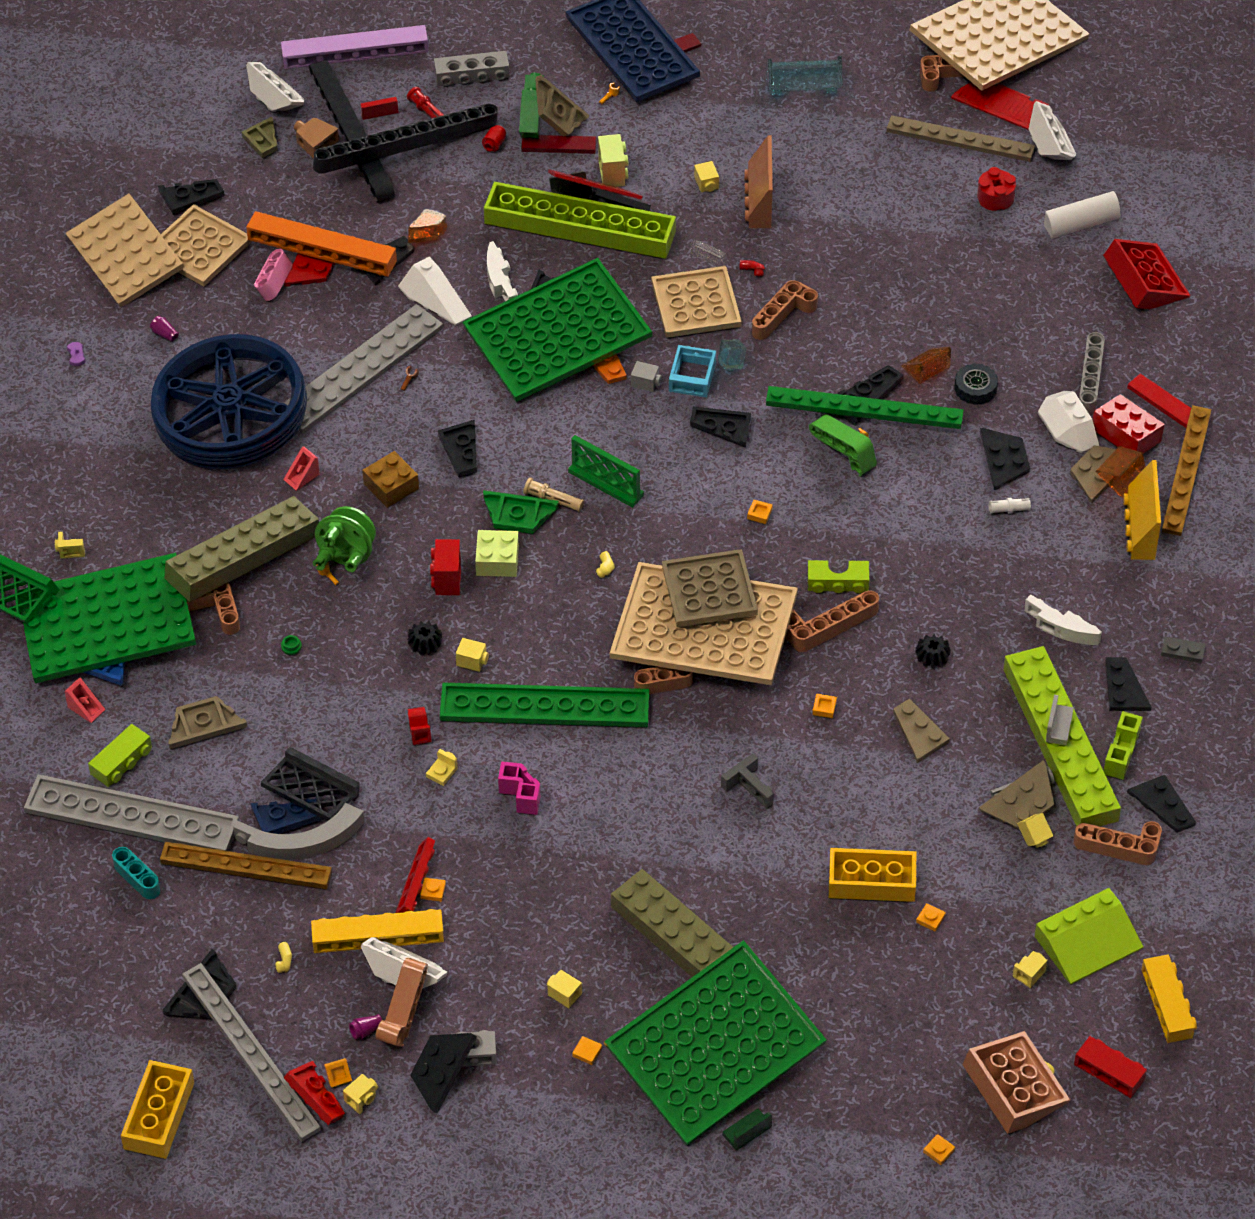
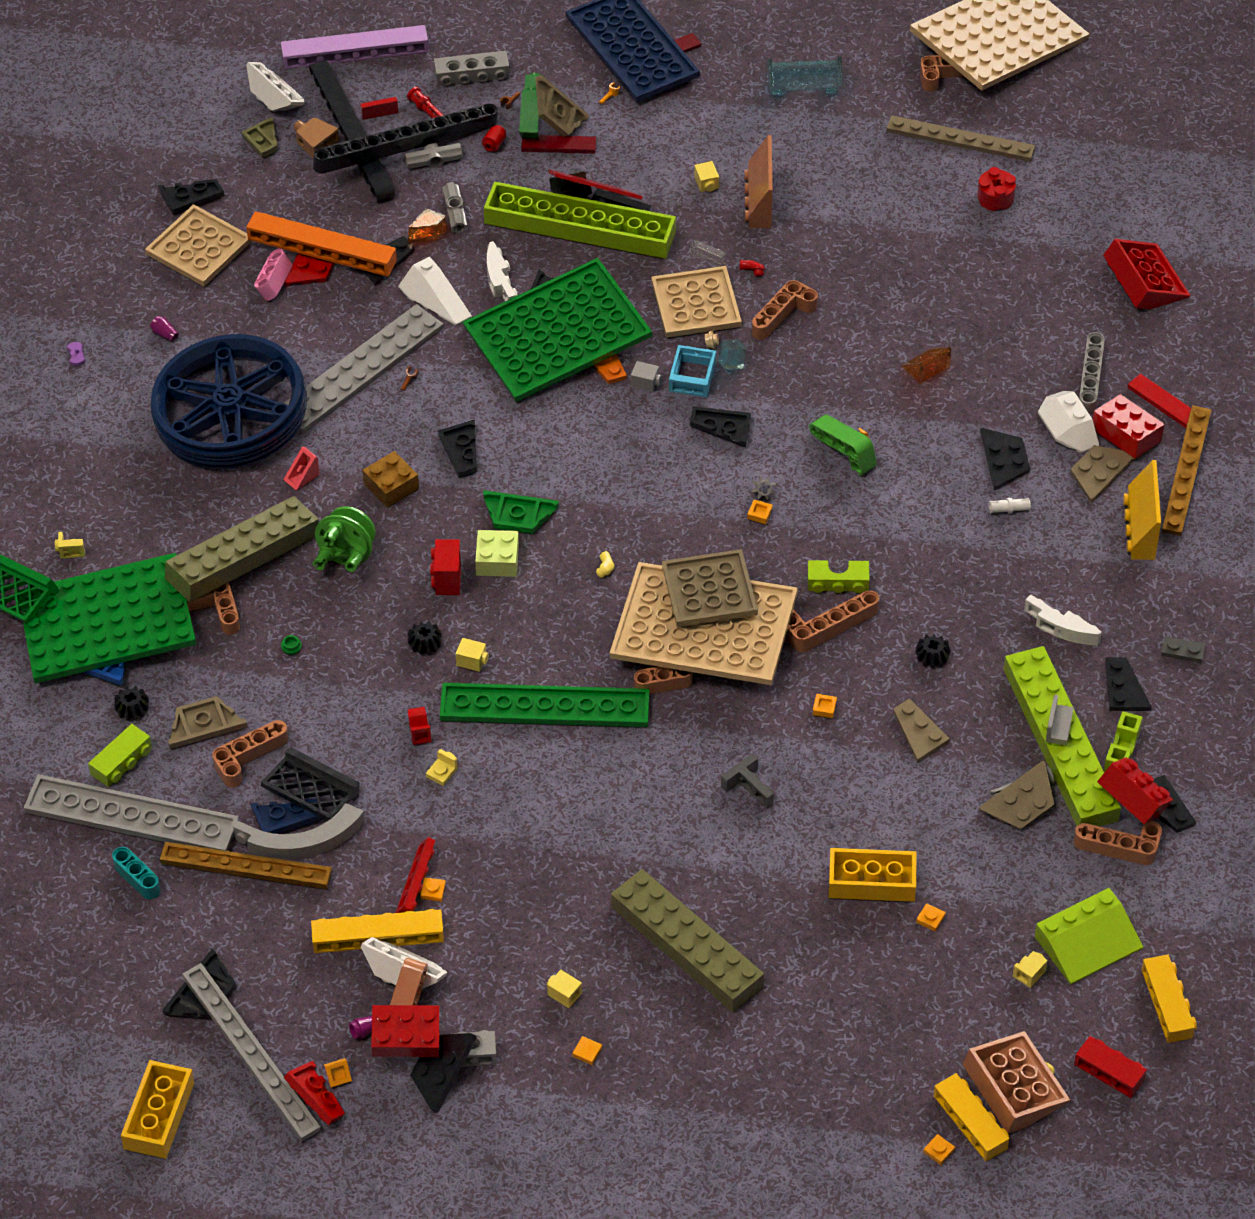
coral slope [65,678,106,723] -> none
tan plate [66,194,185,307] -> none
light yellow arm [275,942,292,973] -> none
light orange hand [317,563,339,586] -> none
light yellow brick [343,1074,379,1114] -> none
dark pink brick [498,761,541,815] -> none
tan pin [523,477,584,512] -> none
green fence [568,435,644,508] -> none
yellowish green brick [598,134,628,187] -> none
green plate [604,940,827,1146] -> none
dark green panel [722,1108,772,1151] -> none
green plate [766,386,964,429] -> none
black wing [838,365,904,424] -> none
red piece [951,82,1049,130] -> none
black wheel [954,363,998,405] -> none
light yellow brick [1017,813,1053,848] -> none
white wedge [1029,101,1076,160] -> none
white brick [1044,191,1120,239] -> none
clear orange slope [1095,446,1146,498] -> none
none -> black gear [114,686,149,721]
none -> nougat beam [212,720,288,788]
none -> red brick [371,1005,439,1057]
none -> light grey piece [405,143,463,169]
none -> light grey piece [442,182,468,234]
none -> dark orange hand [500,91,520,109]
none -> tan plate [705,331,719,350]
none -> light grey gear [752,475,776,500]
none -> yellow brick [933,1073,1009,1162]
none -> red brick [1097,757,1173,825]

